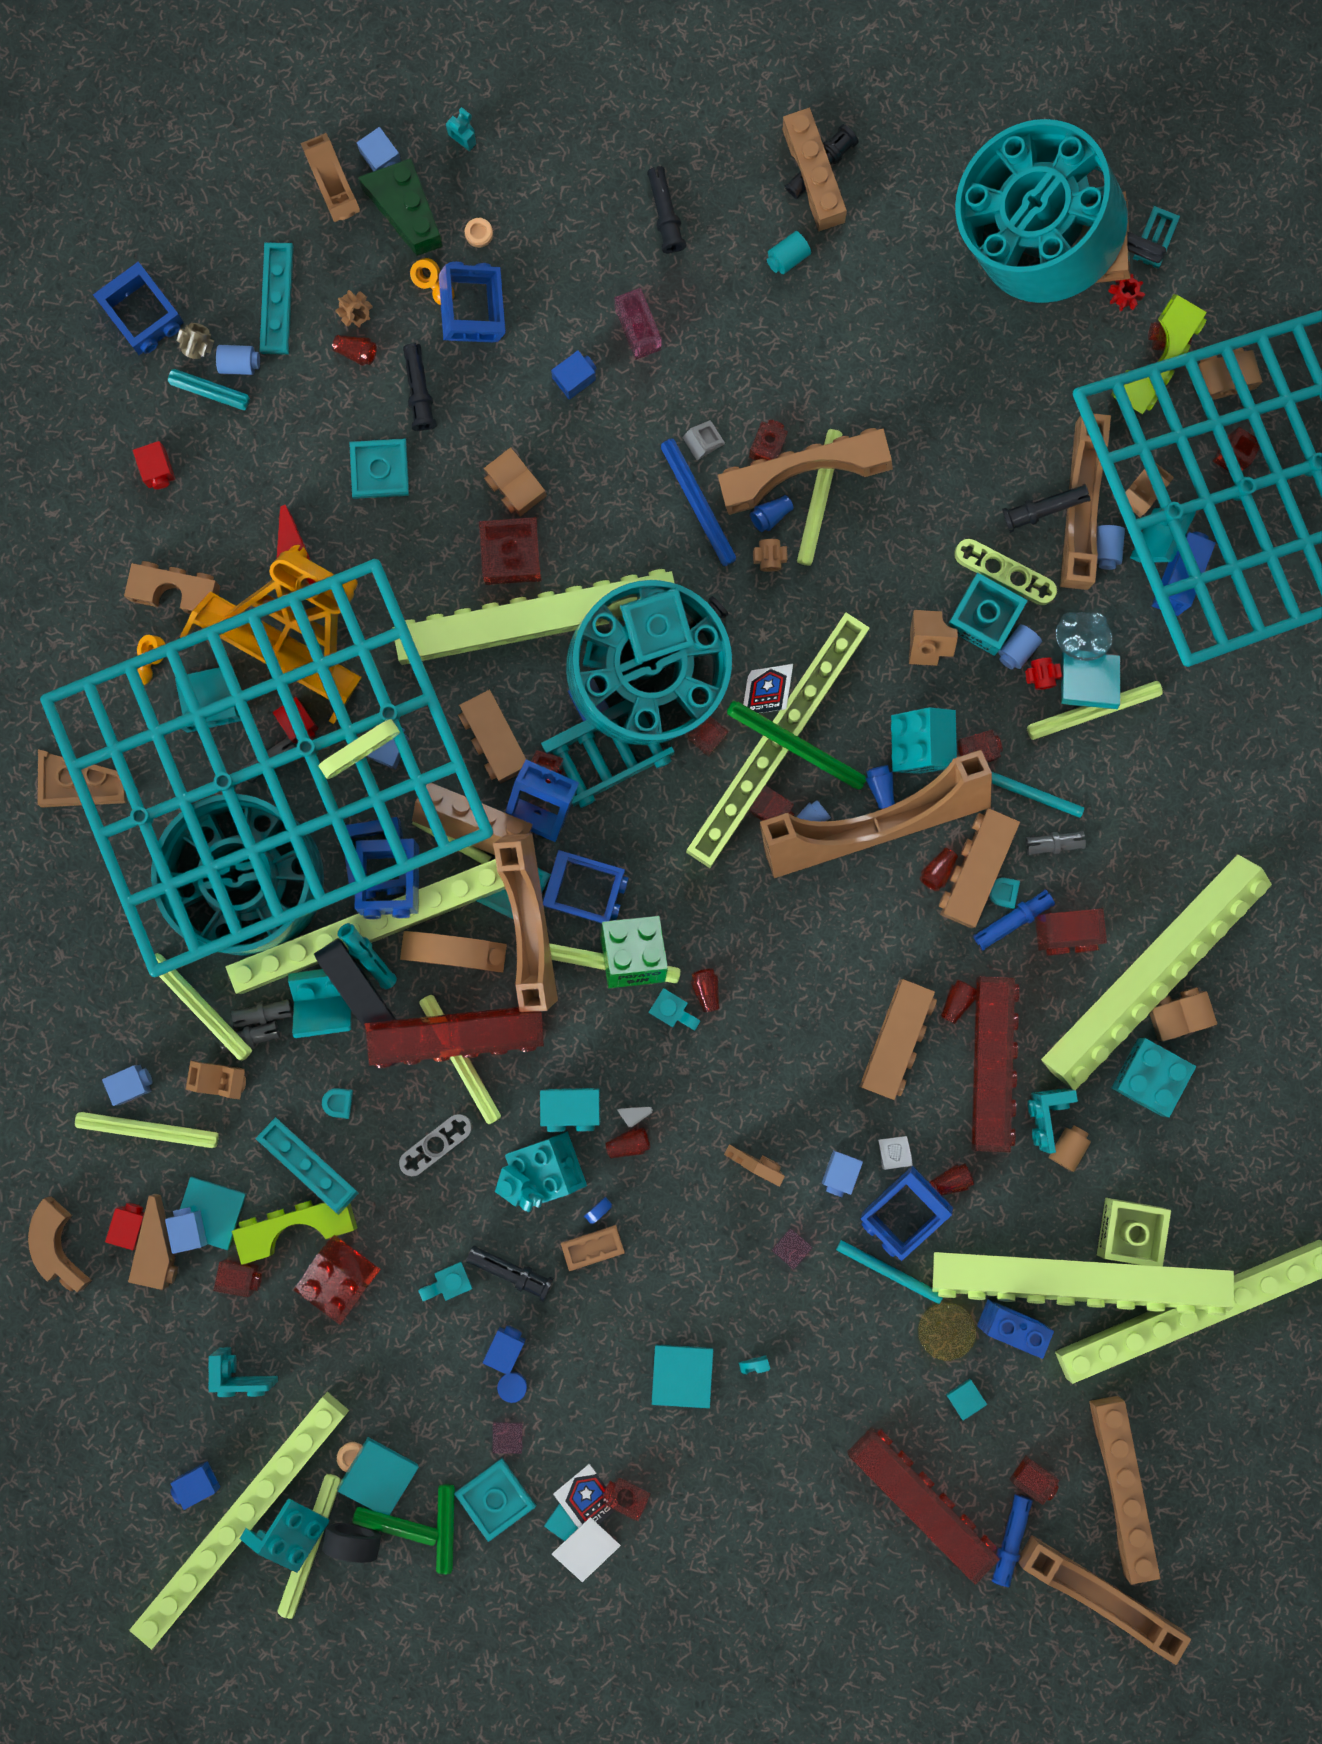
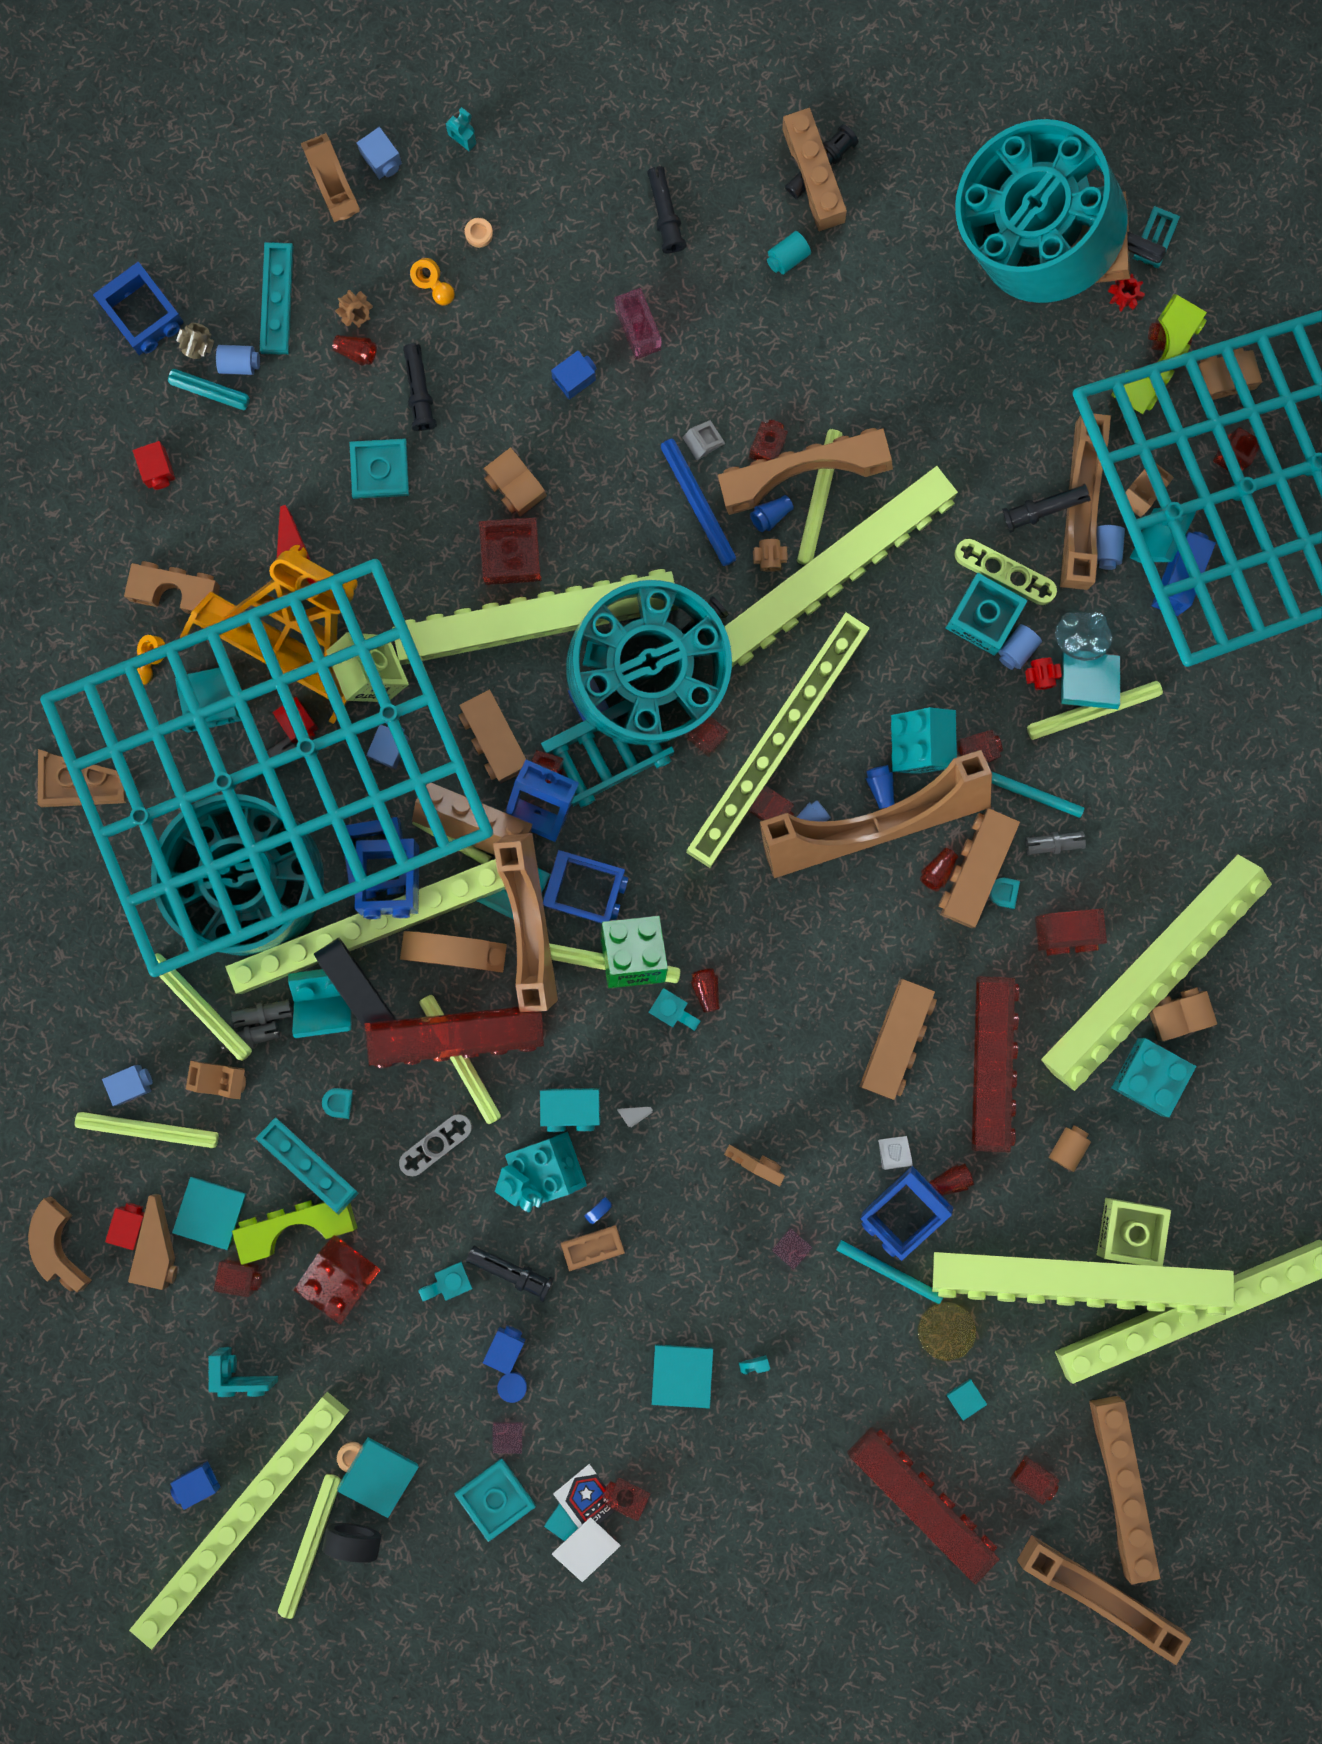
medium blue brick [165,1207,207,1254] -> none
teal bracket [239,1499,329,1573] -> none
yellowish green beam [319,719,400,779] -> none
teal pin [337,923,397,989] -> none
green axle [353,1507,438,1546] -> none
dark green wedge [358,158,443,256] -> none
green axle [436,1484,455,1574] -> none
blue window [439,262,505,342] -> none
clear red cone [605,1127,650,1159] -> none
teal tile [620,587,694,663] -> none
green axle [727,701,866,790] -> none
sticker [743,664,793,713] -> none
medium blue brick [822,1150,863,1197] -> none
medium nougat brick [909,610,958,666] -> none
clear red cone [940,979,978,1024] -> none
blue pin [973,890,1055,951] -> none
blue window [977,1299,1054,1359] -> none
blue pin [991,1494,1033,1587] -> none
teal bracket [1027,1088,1078,1154] -> none
none -> yellowish green brick [326,632,409,702]
none -> yellowish green brick [725,466,958,667]

